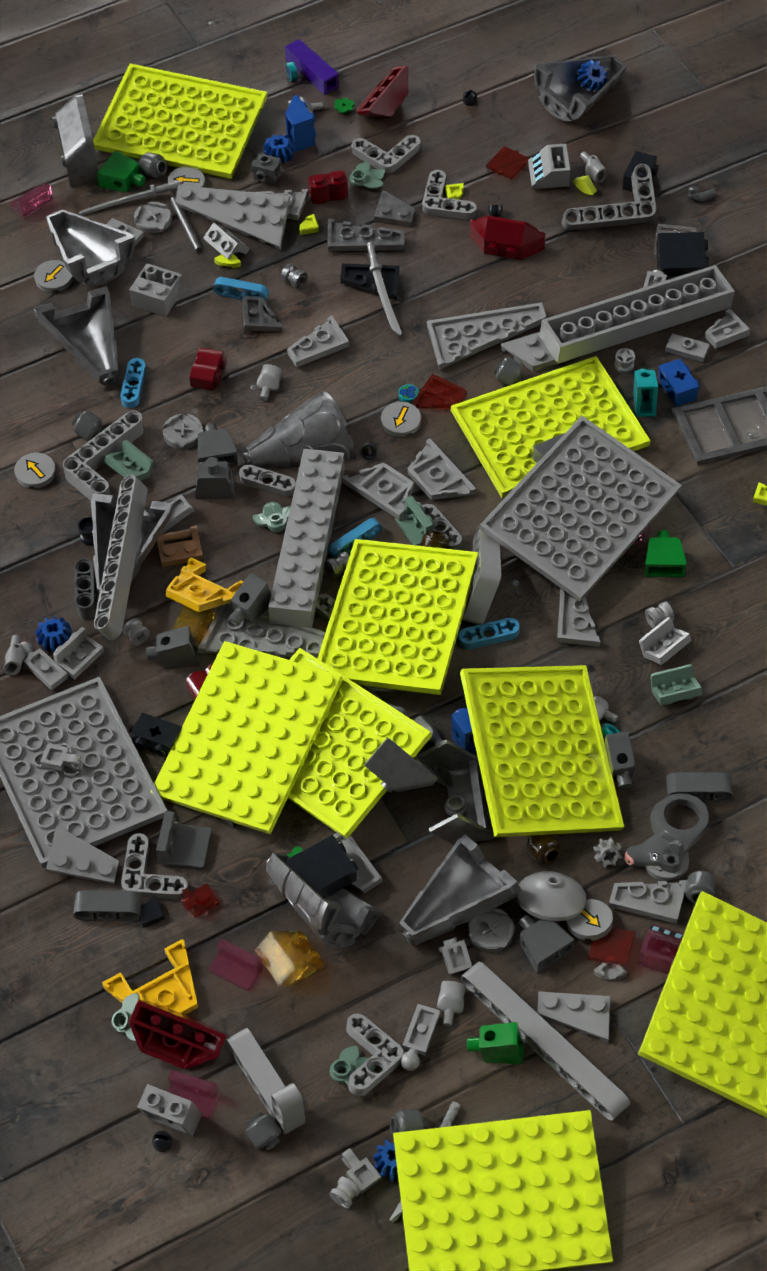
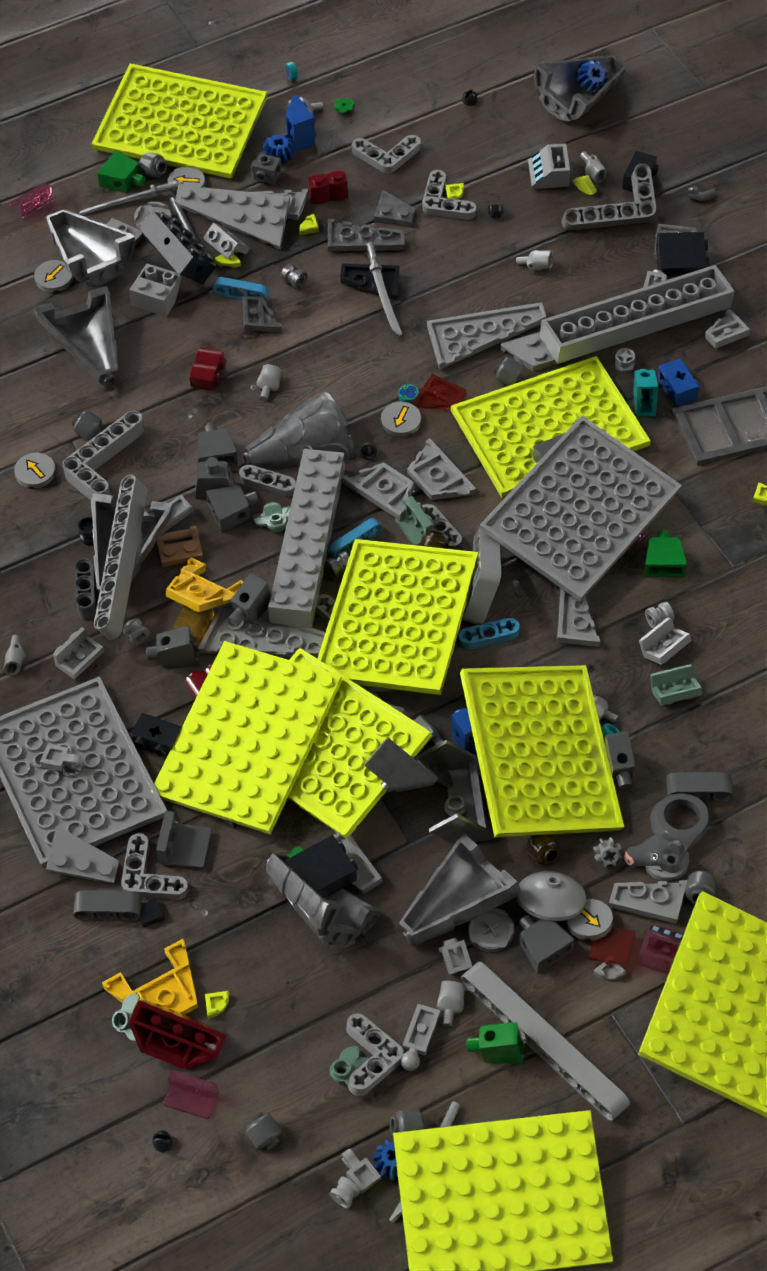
light grey plate [20,642,68,691] -> none
blue gear [35,615,72,653] -> none
flat silver windscreen [52,94,98,188] -> none
sand green bracket [104,440,154,481] -> none
dark azure beam [120,358,146,409] -> none
light grey window [137,1084,202,1137] -> none
light grey tile [163,414,203,449] -> none
clear red bracket [181,883,219,917] -> none
clear pink panel [209,938,263,991] -> none
light grey beam [225,1028,306,1135] -> none
clear yellow slope [255,931,325,986] -> none
dark purple brick [285,39,339,95] -> none
light grey wing [287,315,349,367] -> none
sand green plate [350,162,385,189] -> none
dark red wedge [357,65,409,119] -> none
dark red wedge [470,216,546,260] -> none
clear red piece [486,146,530,180] -> none
light grey wing [537,991,610,1044] -> none
light grey plate [665,333,710,362] -> none
none -> black brick [139,211,217,284]
none -> neon yellow tile [205,991,229,1019]
none -> dark grey torso [206,485,259,532]
none -> light grey piece [516,250,554,272]

